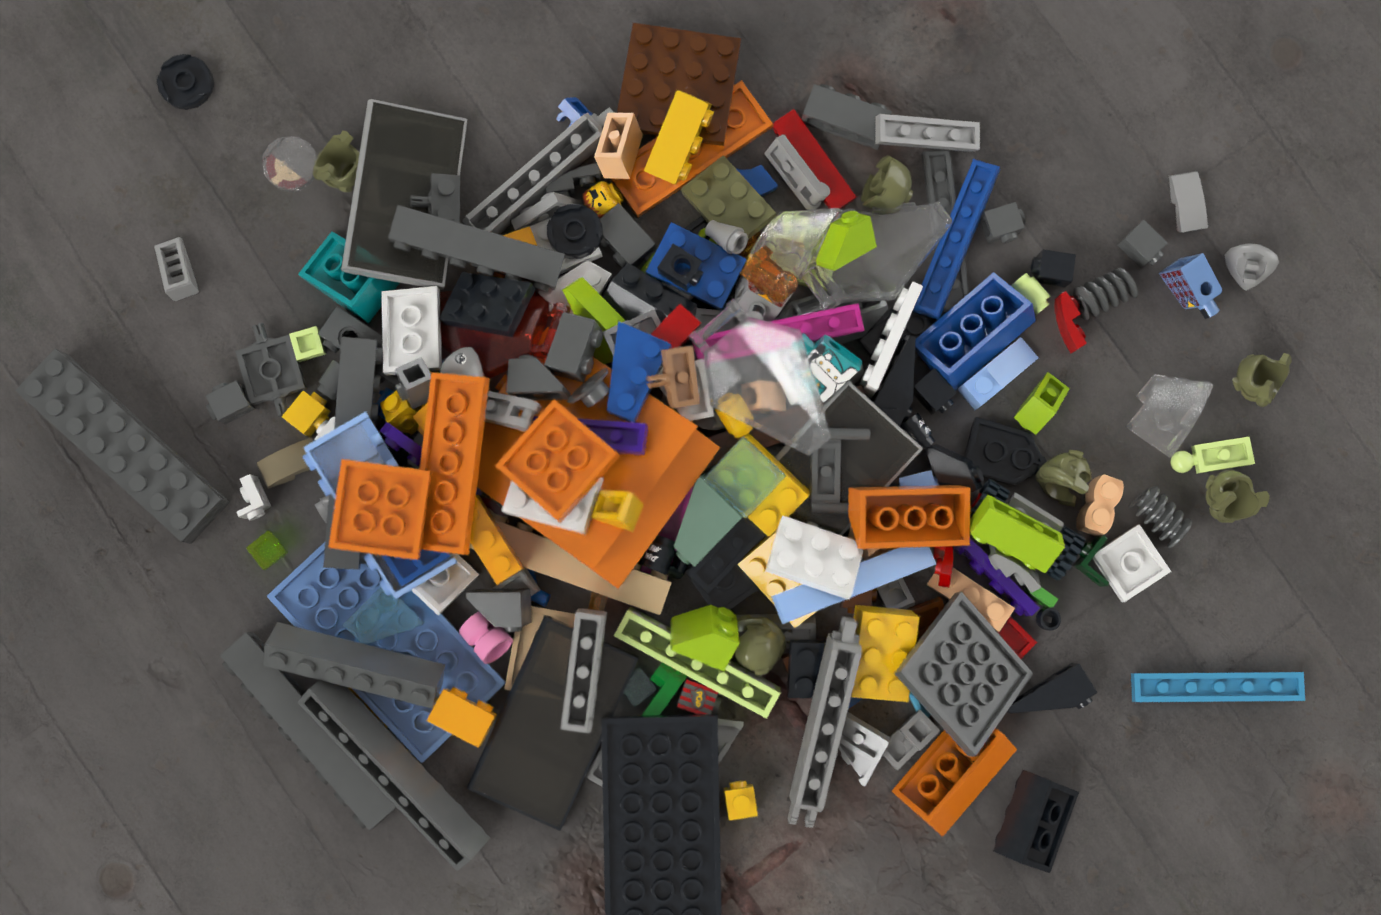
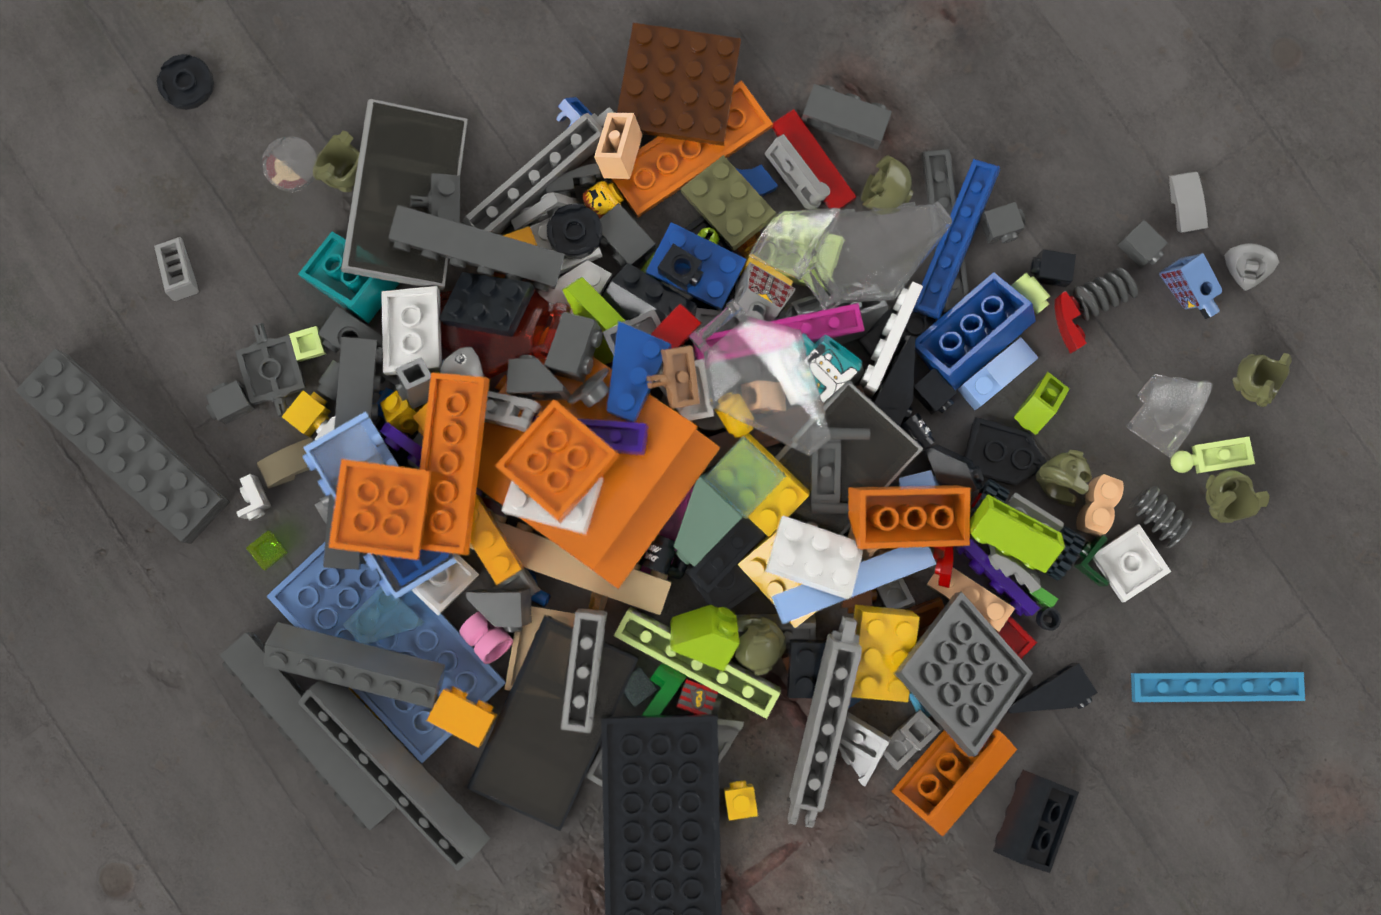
yellow slope [591,490,644,532] -> none
yellow brick [644,90,714,185] -> none
light grey cone [705,220,748,254] -> none
clear orange leg [740,245,798,302] -> none
lime slope [816,211,877,271] -> none
light grey plate [875,114,980,152] -> none

